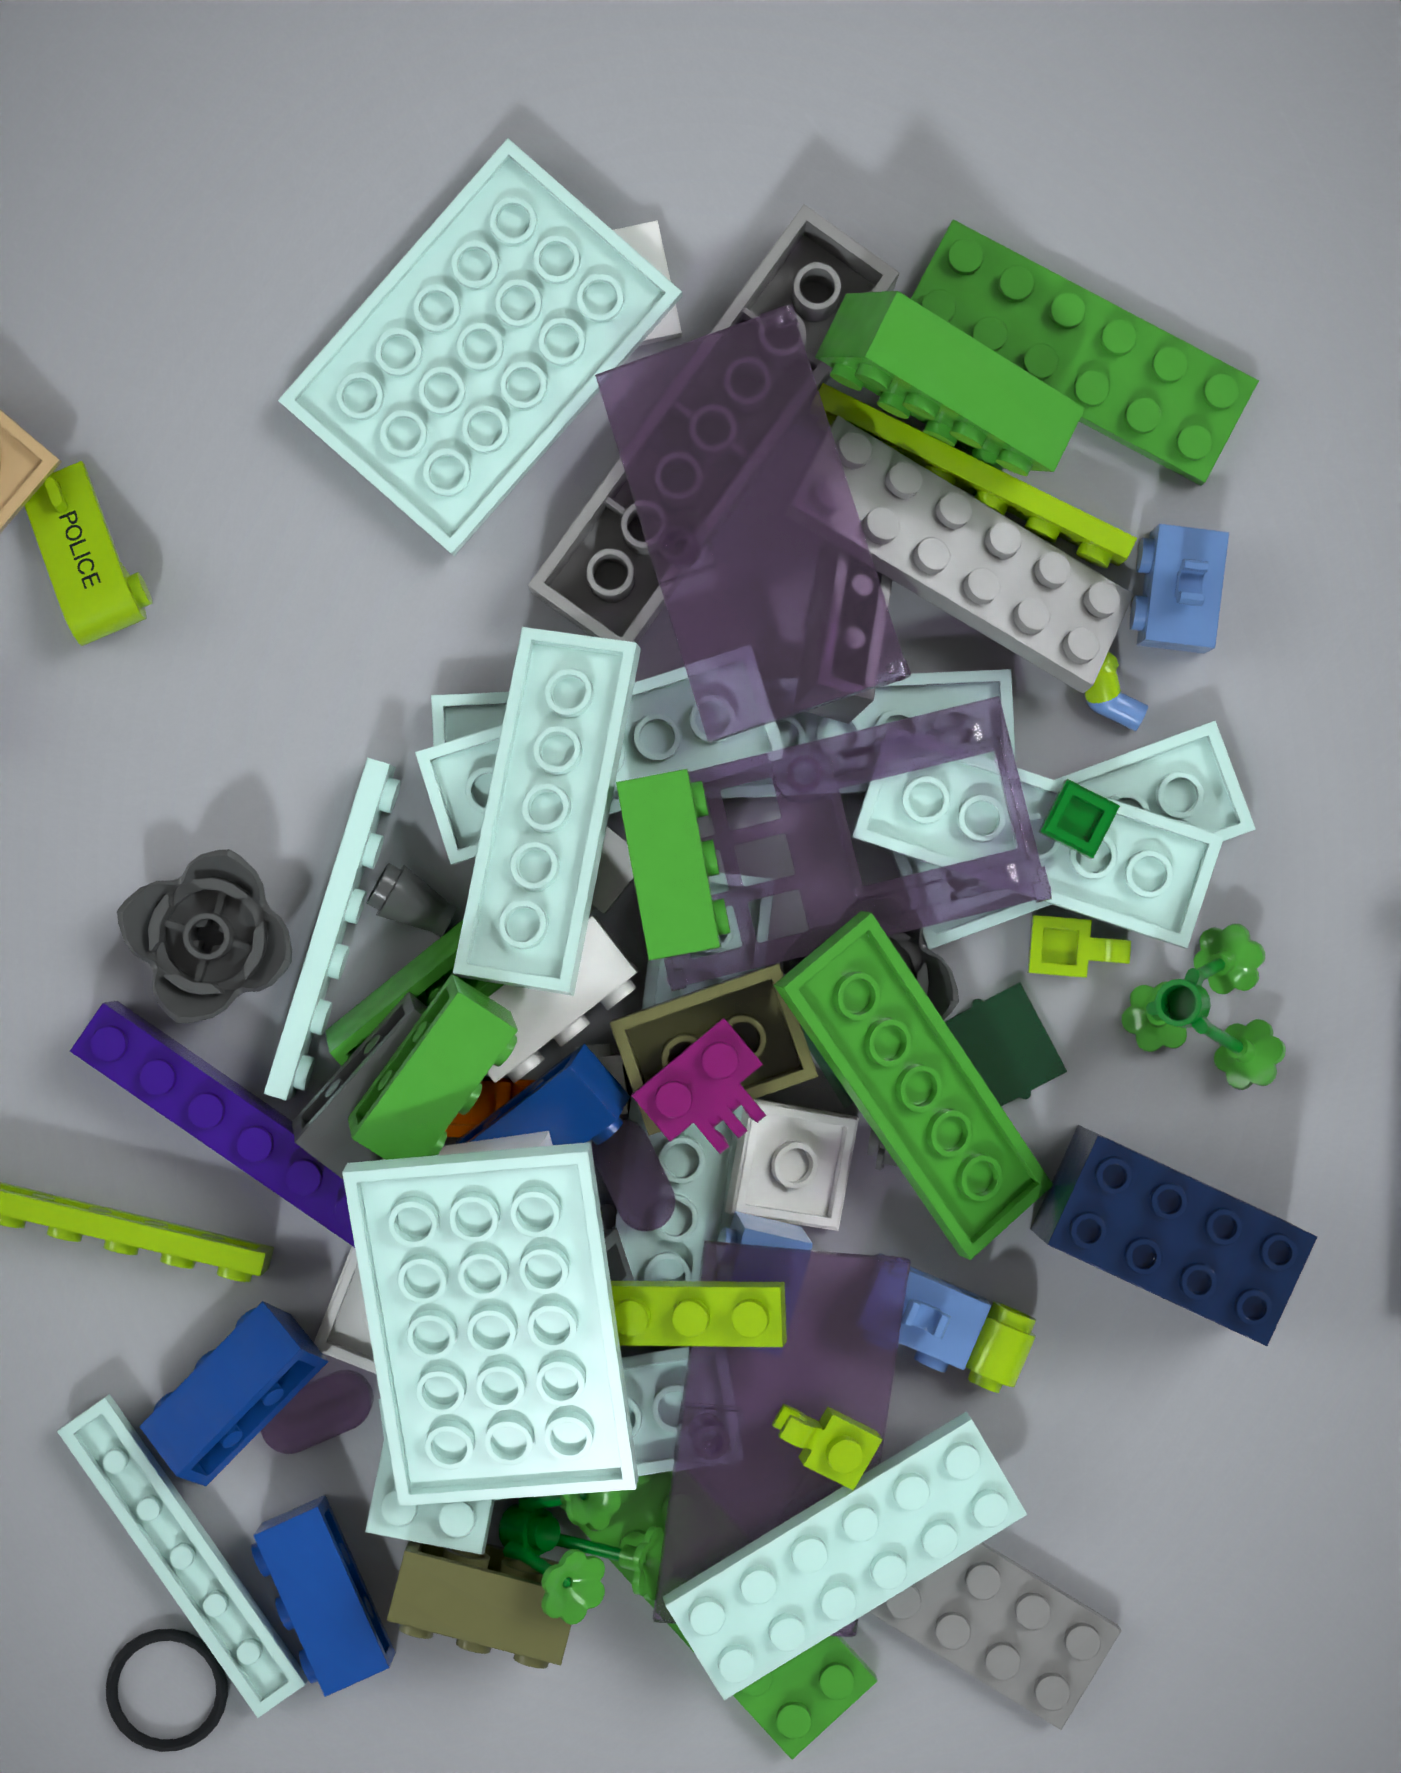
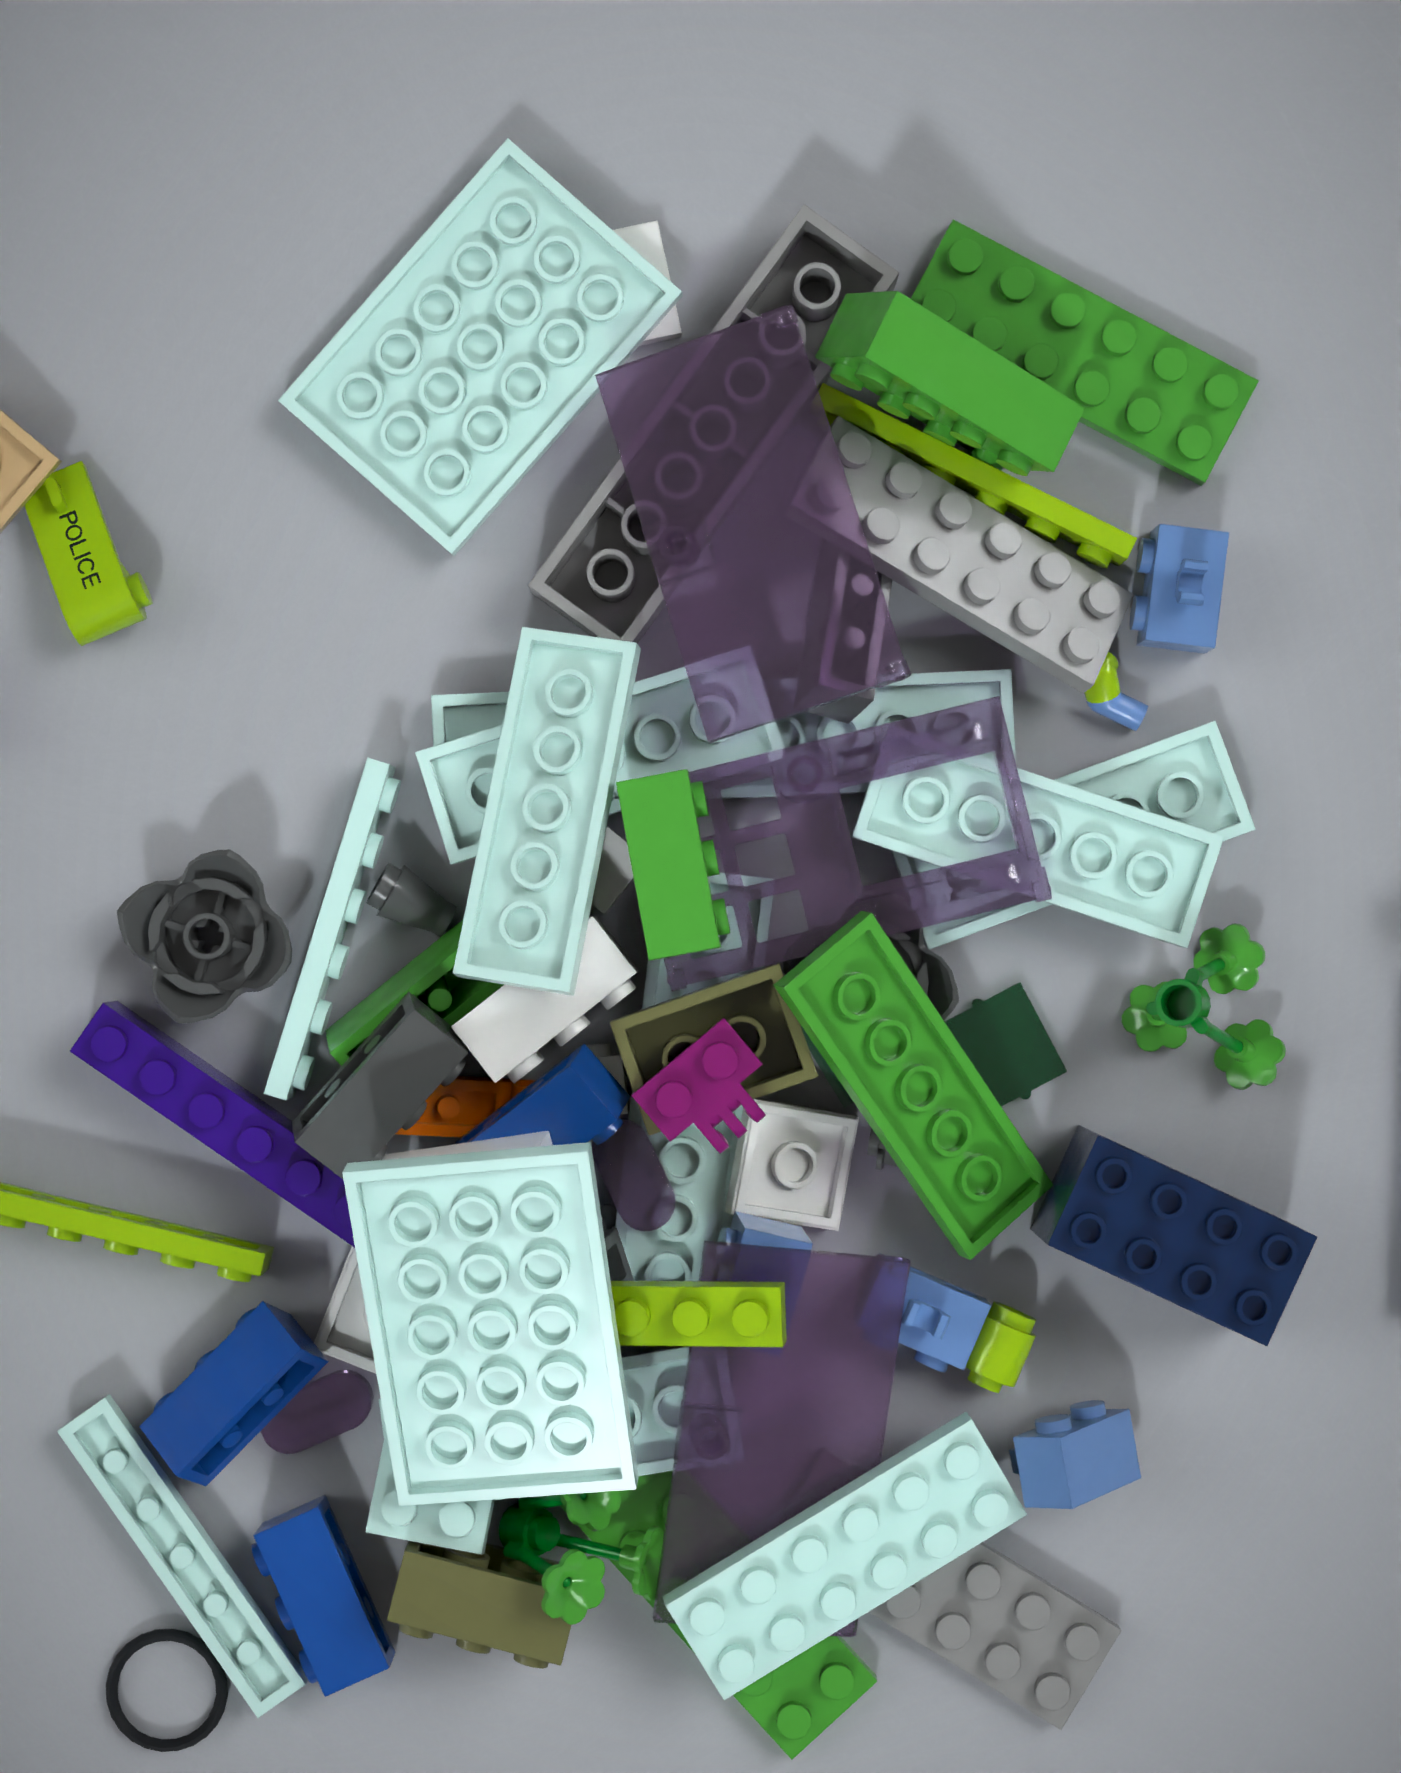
bright green brick [348,974,518,1160] -> none
lime plate [772,1403,883,1491] -> none
lime plate [1027,915,1131,978] -> none
green tile [1038,779,1120,859] -> none
none -> medium blue brick [1009,1400,1141,1509]

